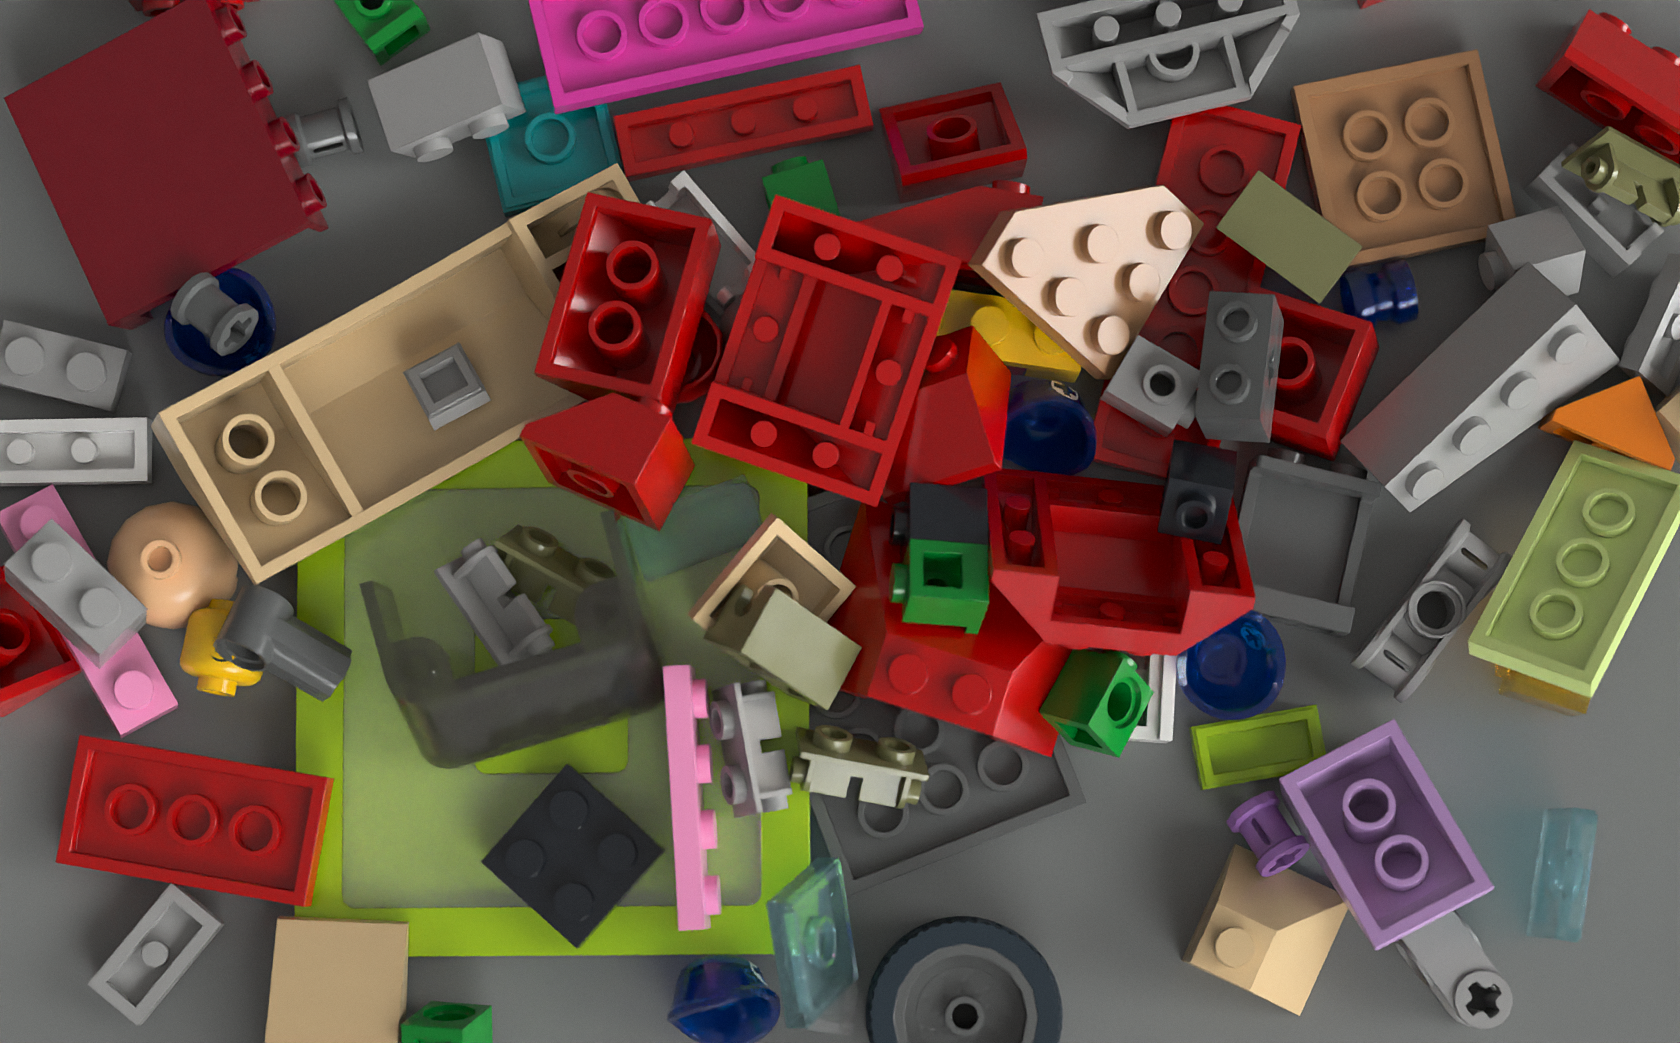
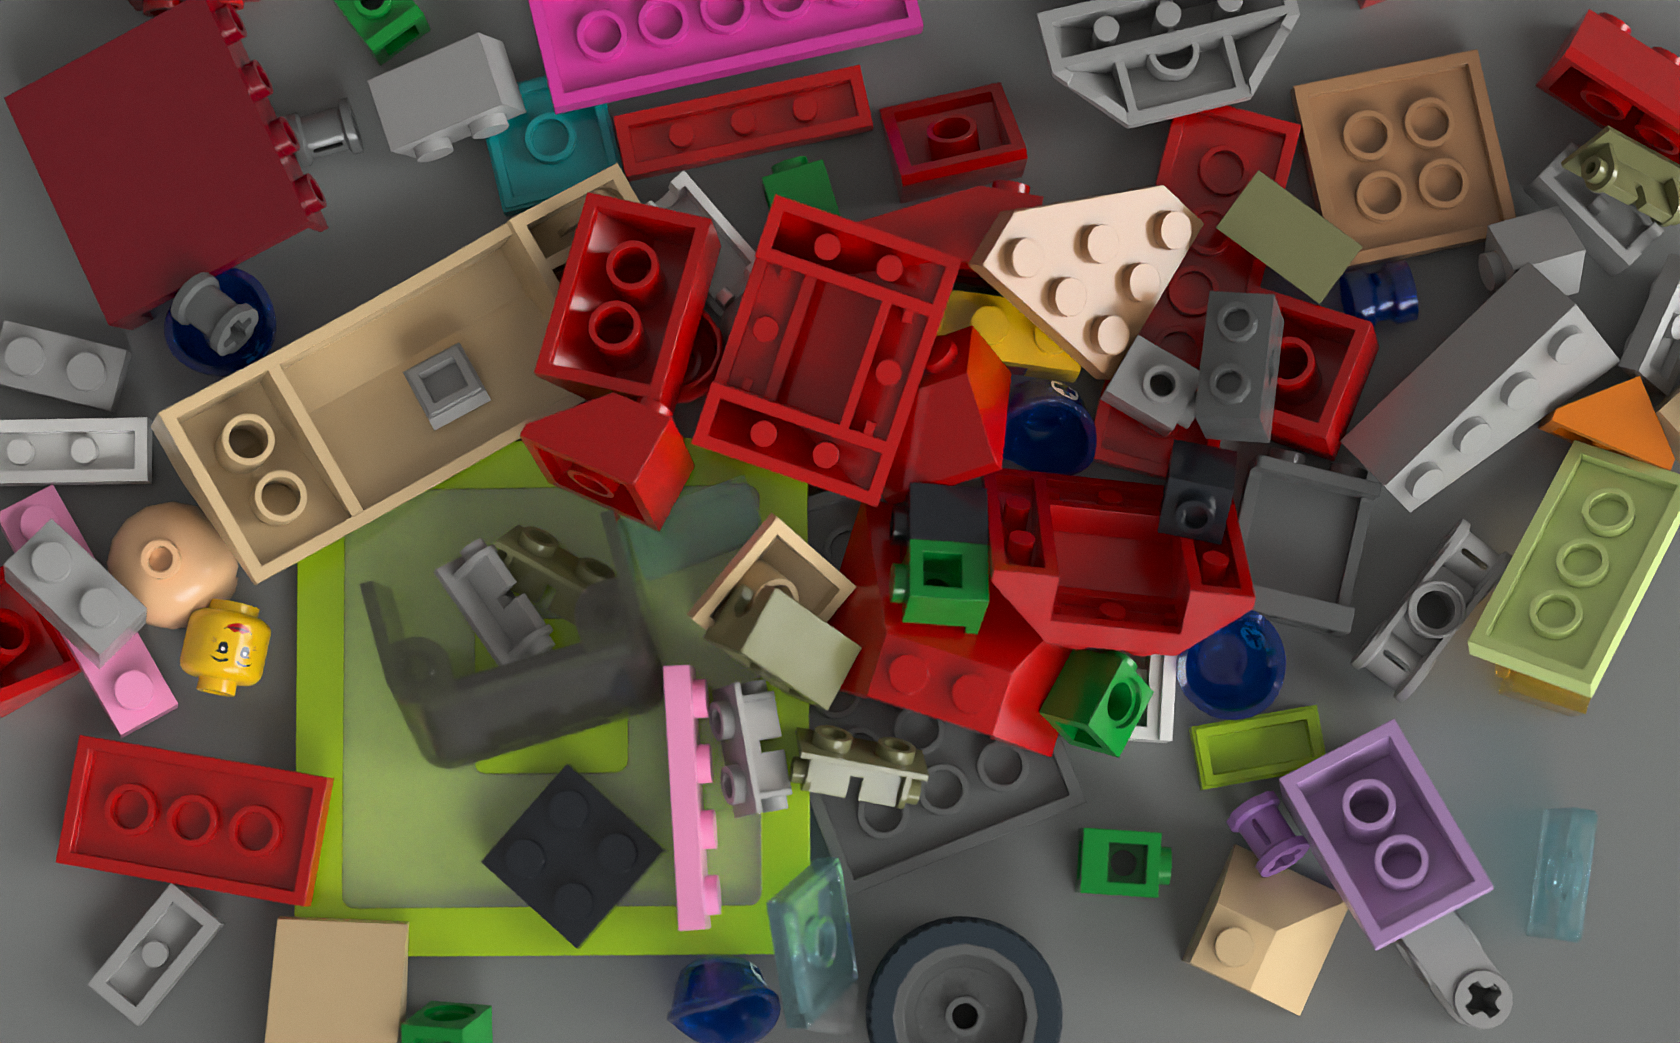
dark grey piece [213,585,352,702] -> none
none -> green brick [1075,828,1172,898]

